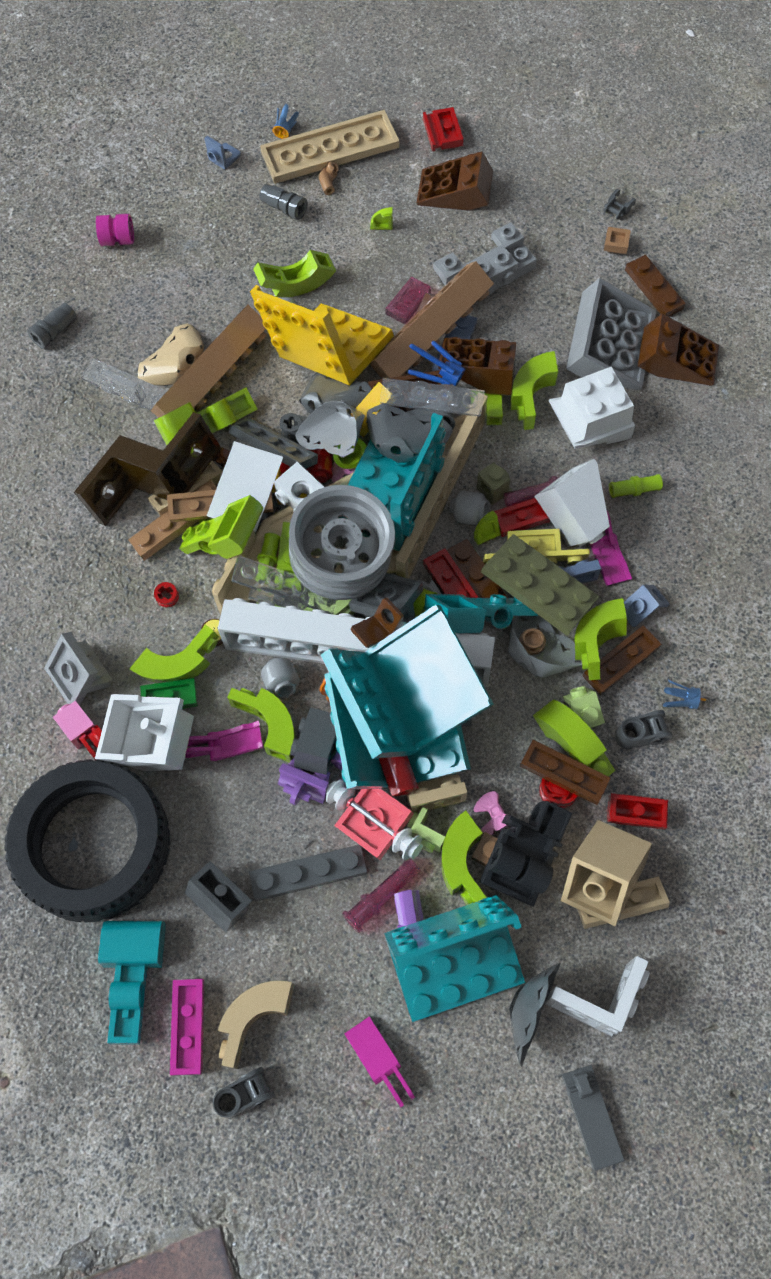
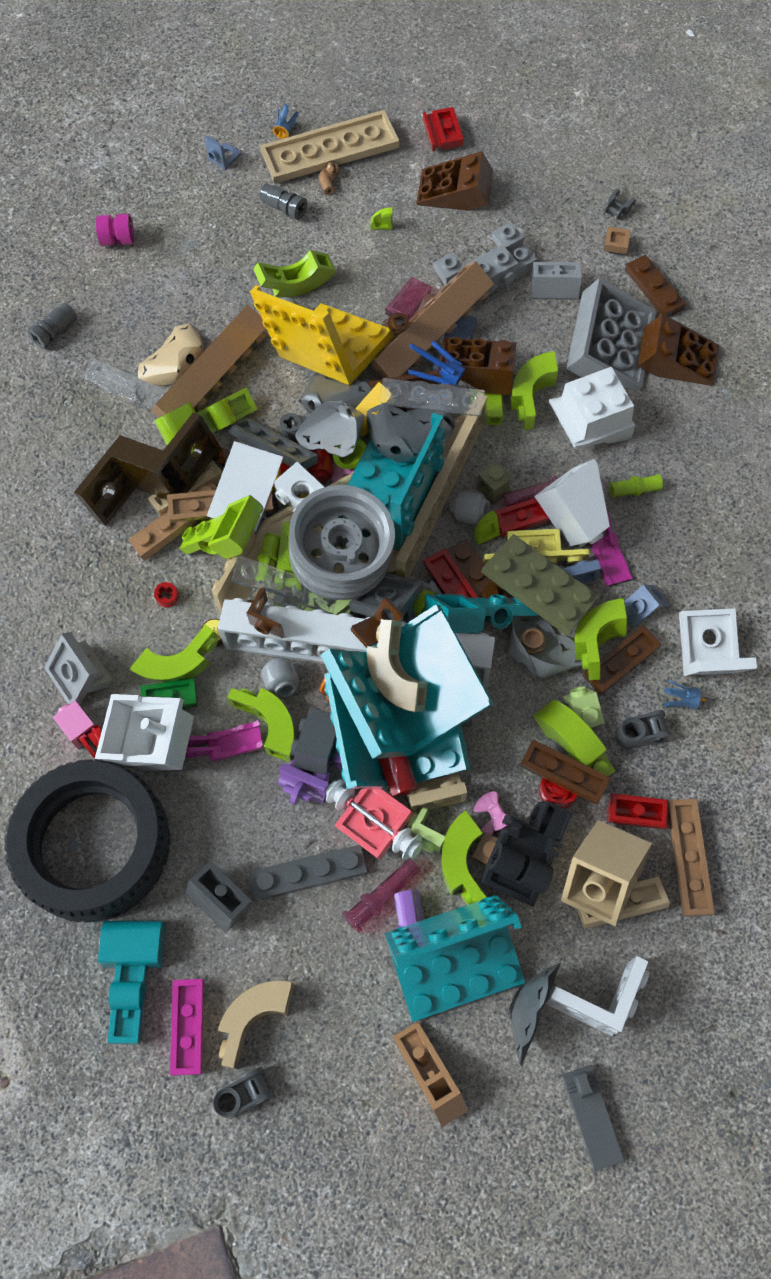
dark pink arm [344,1017,415,1108] -> none
none -> reddish brown bracket [246,588,284,638]
none -> tan arch [367,619,428,712]
none -> reddish brown pin [382,313,409,333]
none -> medium nougat slope [392,1021,469,1127]
none -> light grey hinge [531,262,582,299]
none -> medium nougat plate [668,799,715,917]
none -> white bracket [679,608,757,676]

